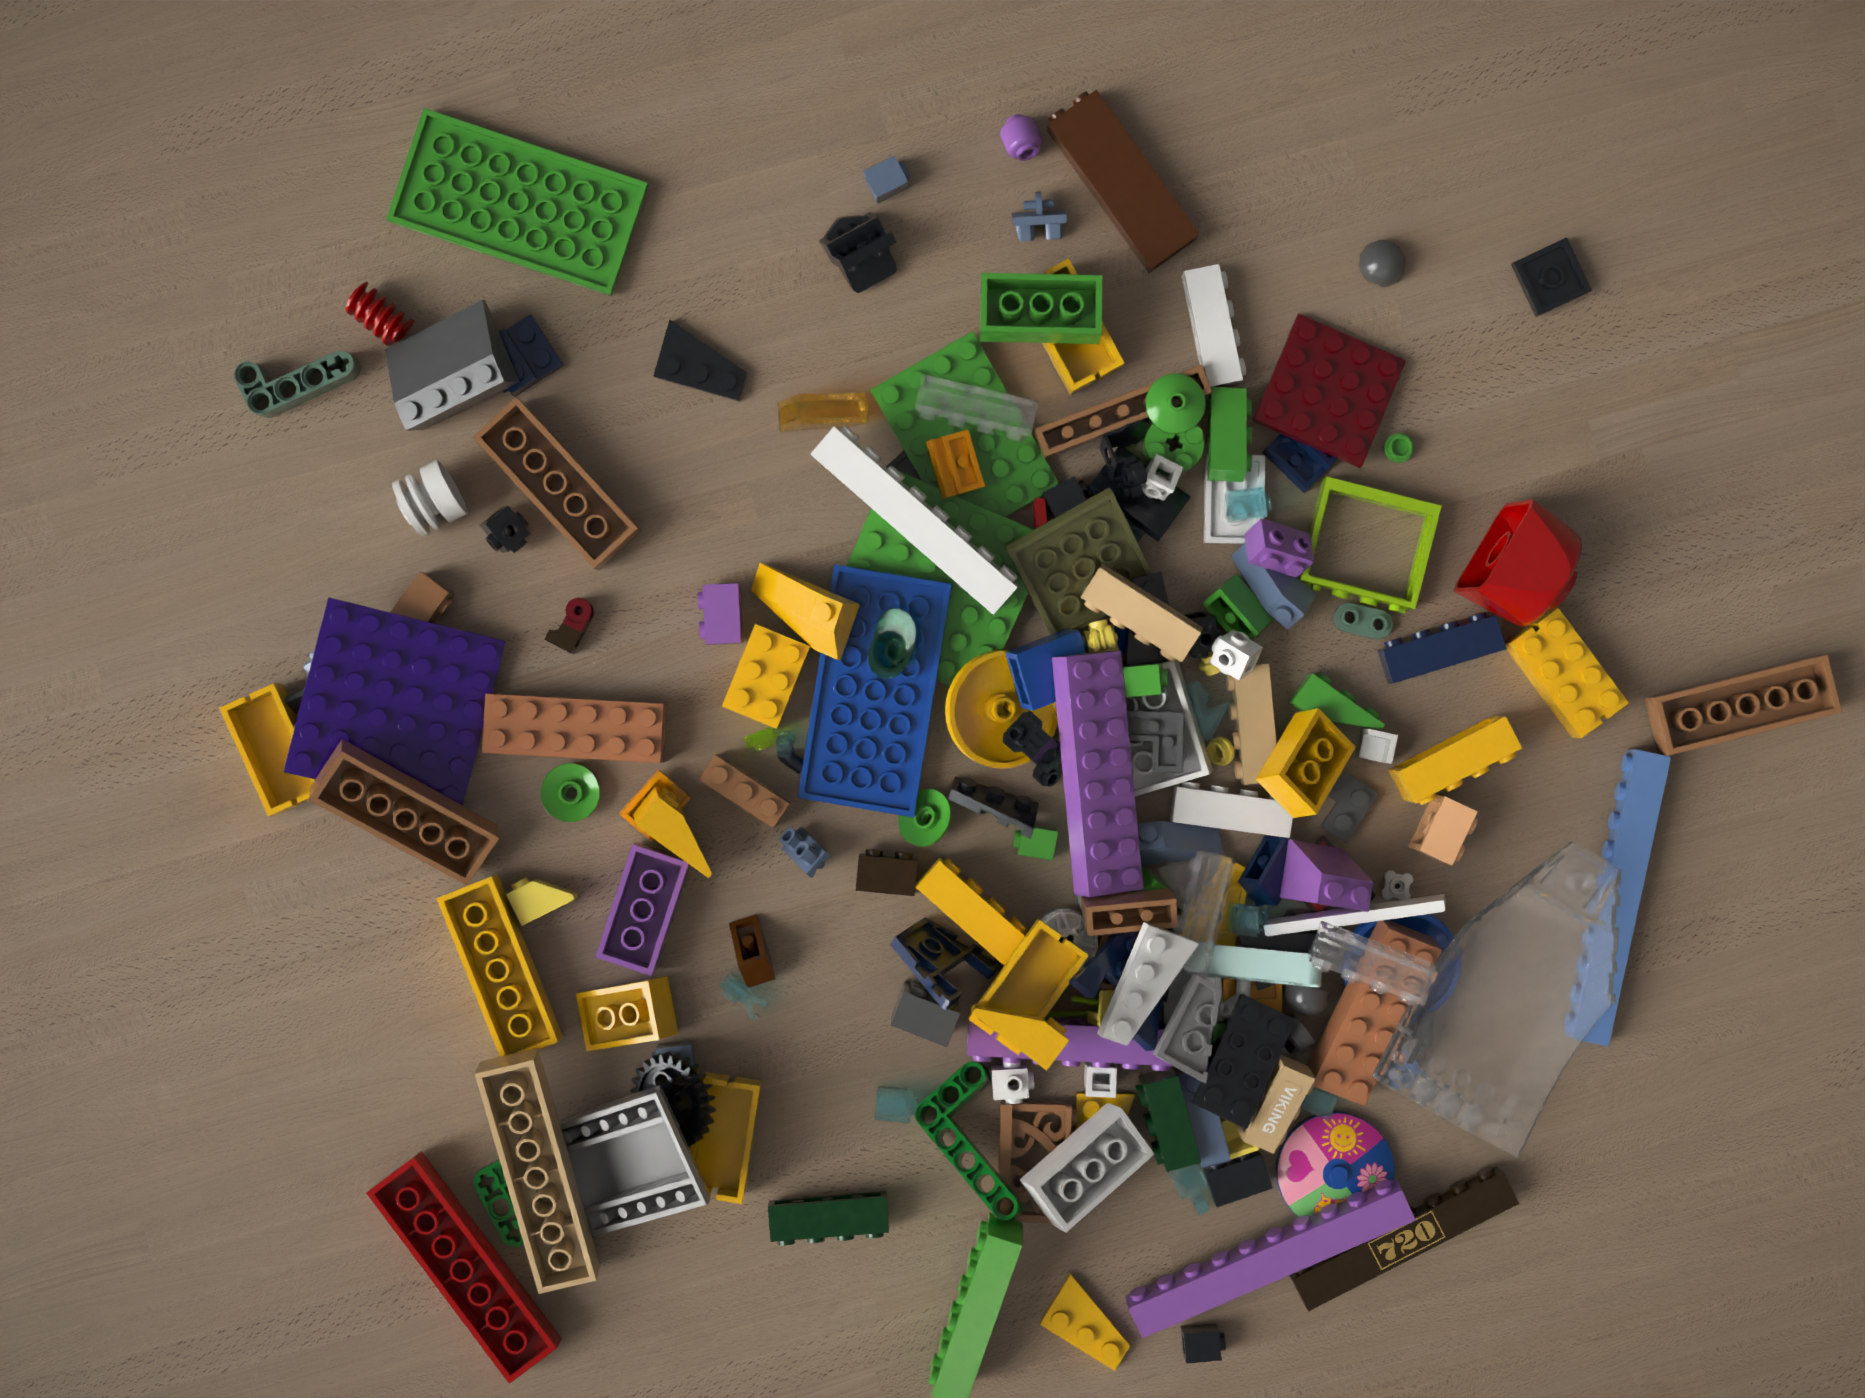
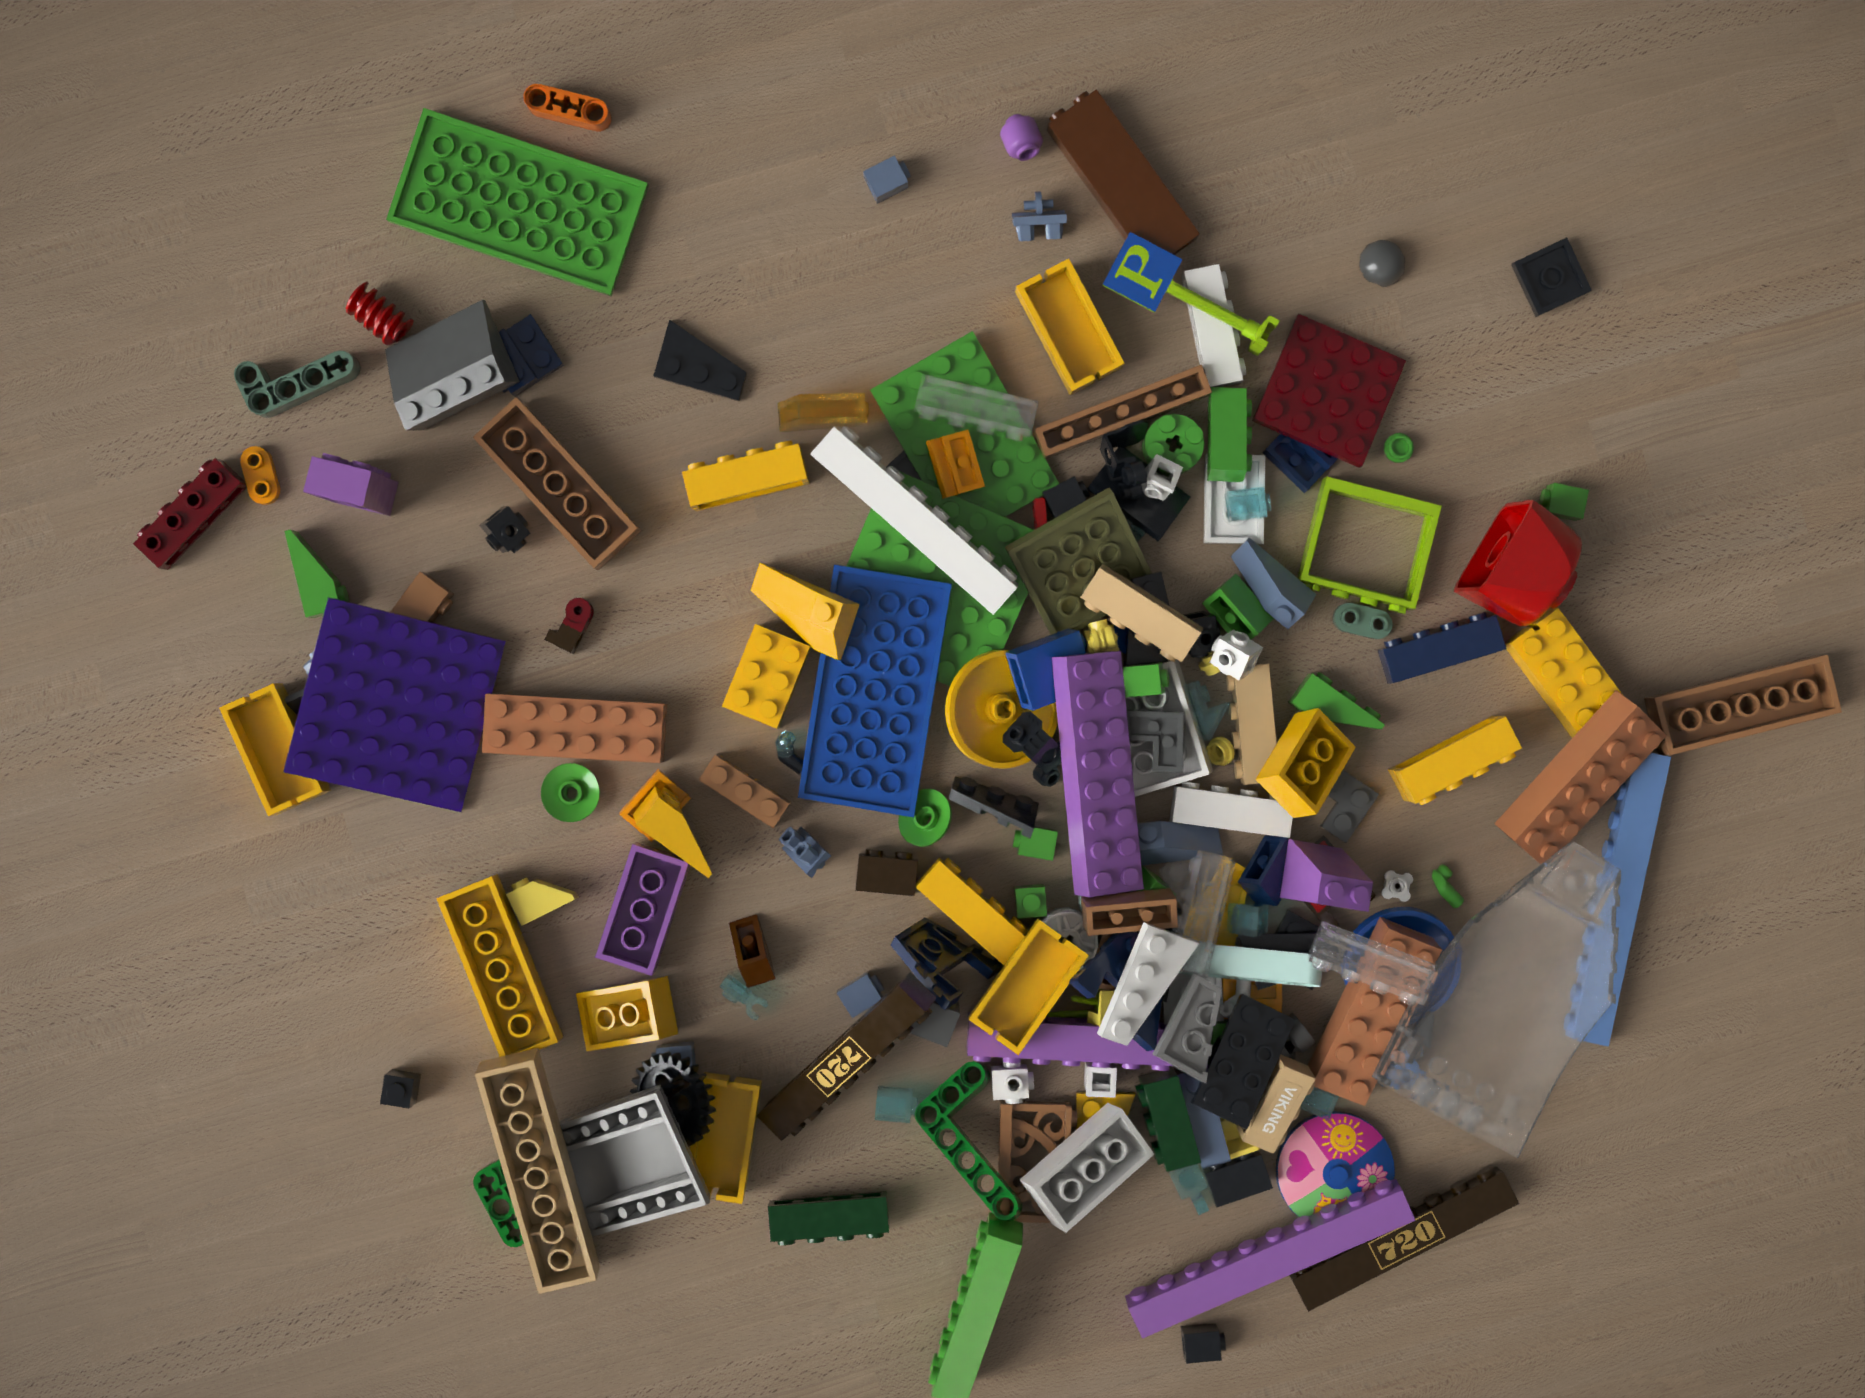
medium nougat brick [309,739,499,885] -> none
red brick [366,1151,562,1384] -> none
white wheel [392,459,468,538] -> none
medium lavender brick [698,583,743,645] -> none
clear neon green plate [743,727,777,752] -> none
black piece [819,212,897,293] -> none
piece [868,608,917,679] -> none
yellow slope [971,1004,1069,1071] -> none
bright green brick [980,273,1102,344] -> none
yellow wing [1039,1272,1130,1371] -> none
bright green dish [1146,373,1205,433] -> none
medium lavender brick [1244,518,1314,578] -> none
white tile [1263,894,1446,936] -> none
dark grey hair [1284,985,1330,1016] -> none
white panel [1357,728,1398,764] -> none
light nougat brick [1408,795,1478,866] -> none
none -> dark red brick [133,458,247,570]
none -> light orange plate [240,446,280,505]
none -> bright green slope [284,530,349,618]
none -> medium lavender brick [303,453,399,516]
none -> black brick [380,1069,421,1109]
none -> orange beam [523,84,612,132]
none -> yellow piece [682,440,810,511]
none -> dark brown brick [757,972,936,1141]
none -> sand blue brick [837,971,885,1018]
none -> bright green brick [1014,884,1047,918]
none -> piece [1102,232,1280,356]
none -> bright green arm [1432,864,1464,908]
none -> nougat brick [1494,691,1667,868]
none -> bright green brick [1539,483,1589,521]

